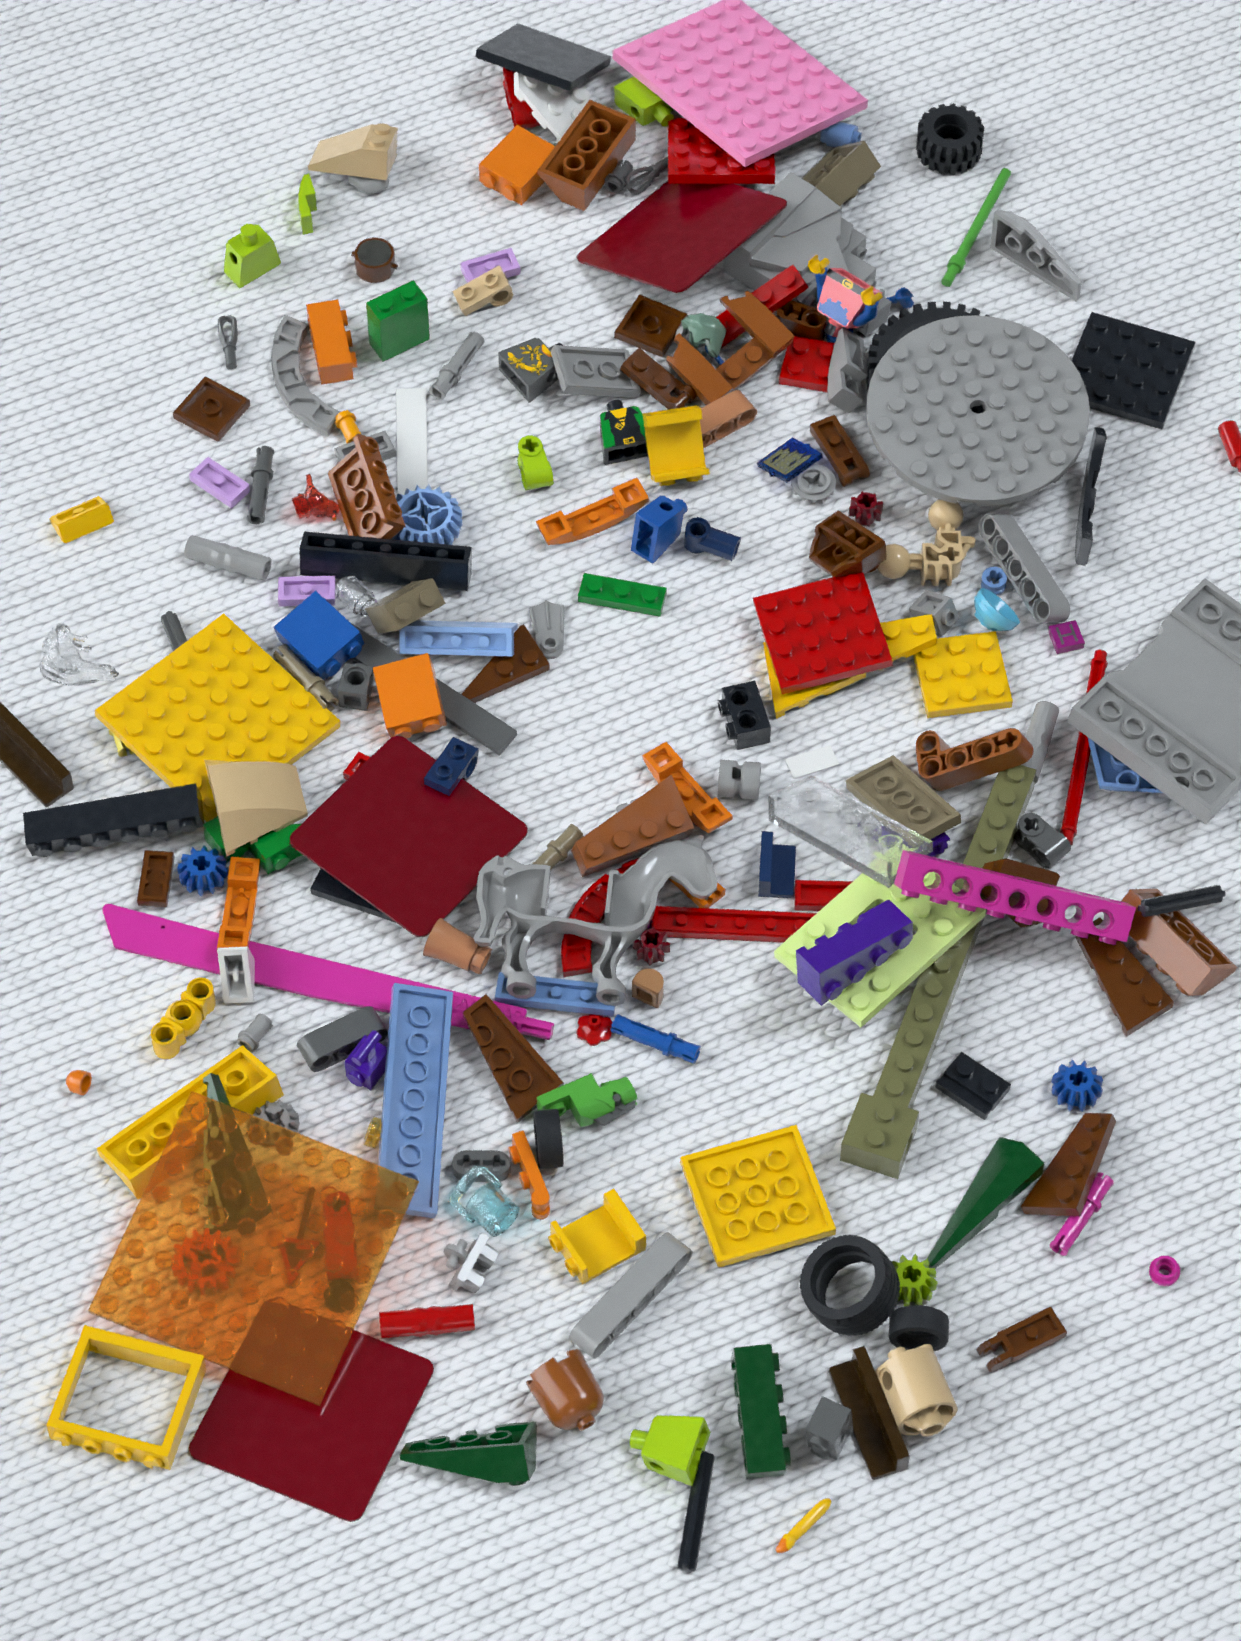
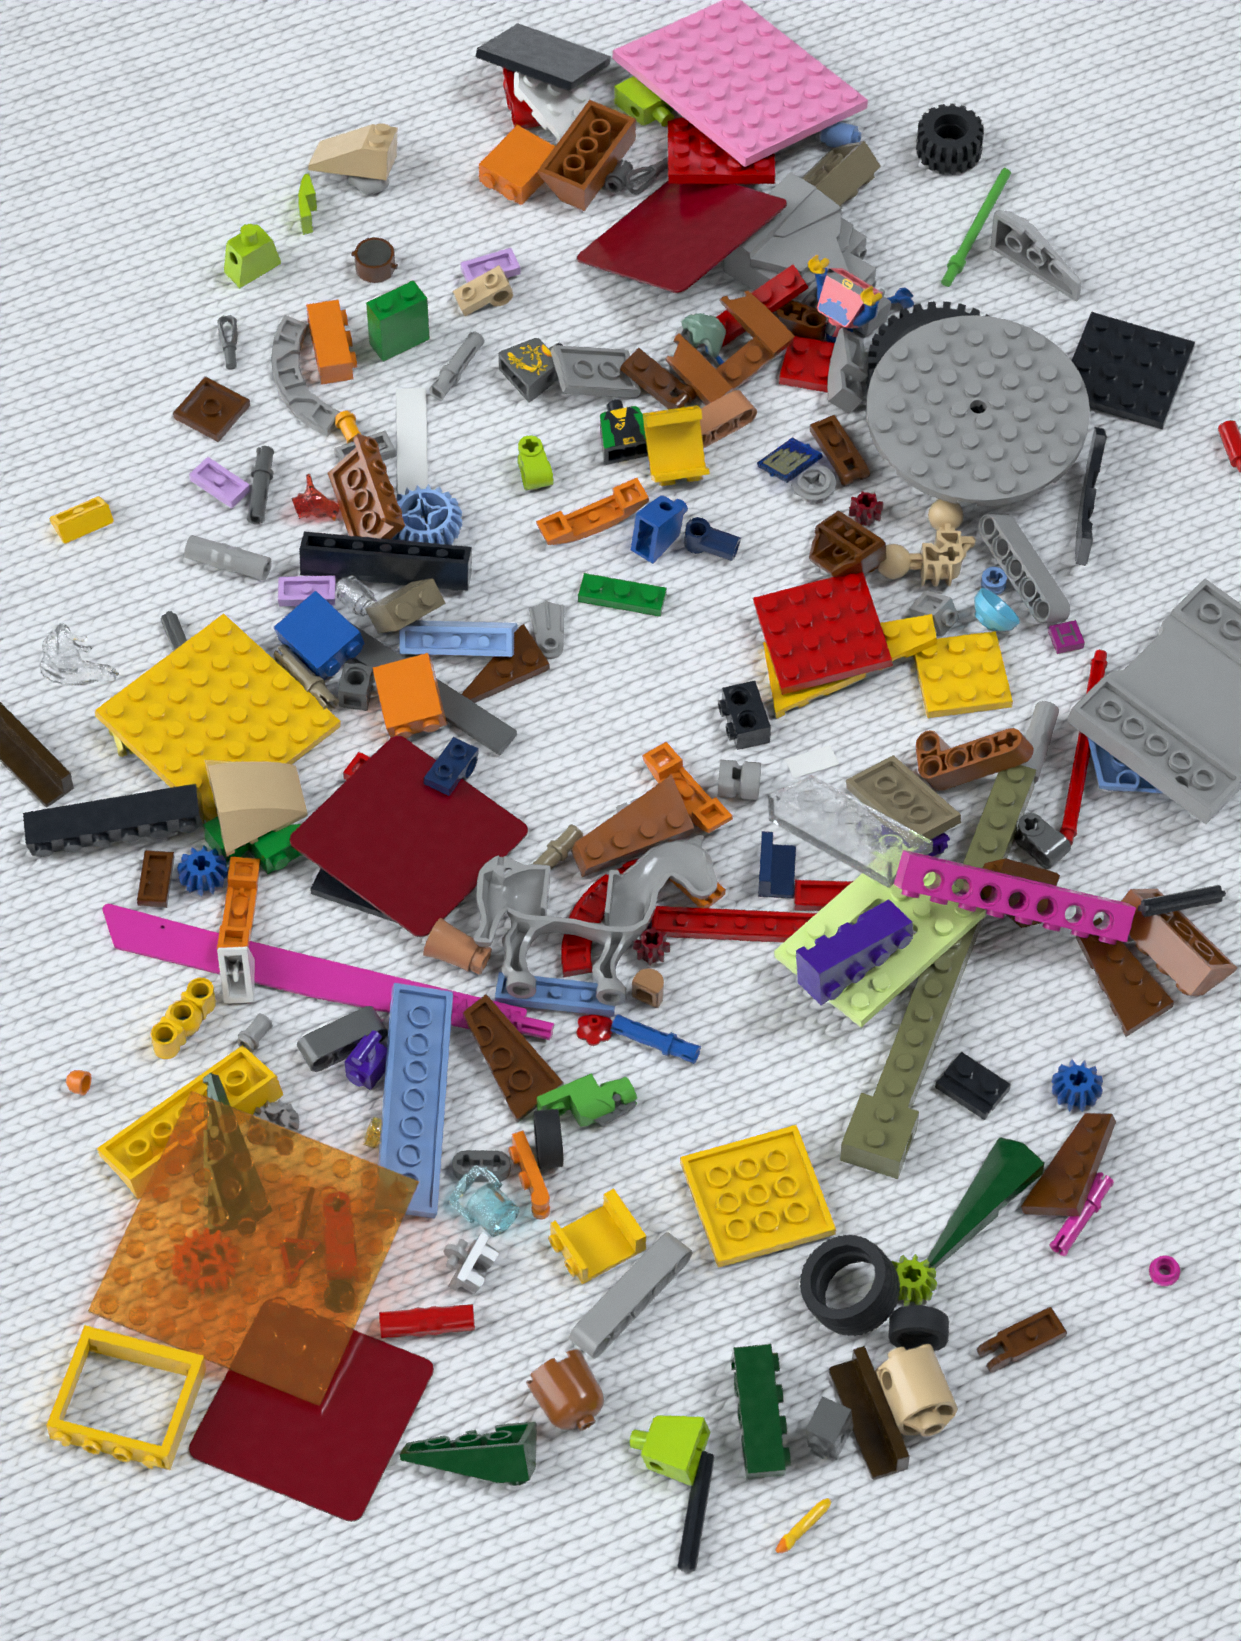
reddish brown tile [614,294,688,358] -> none

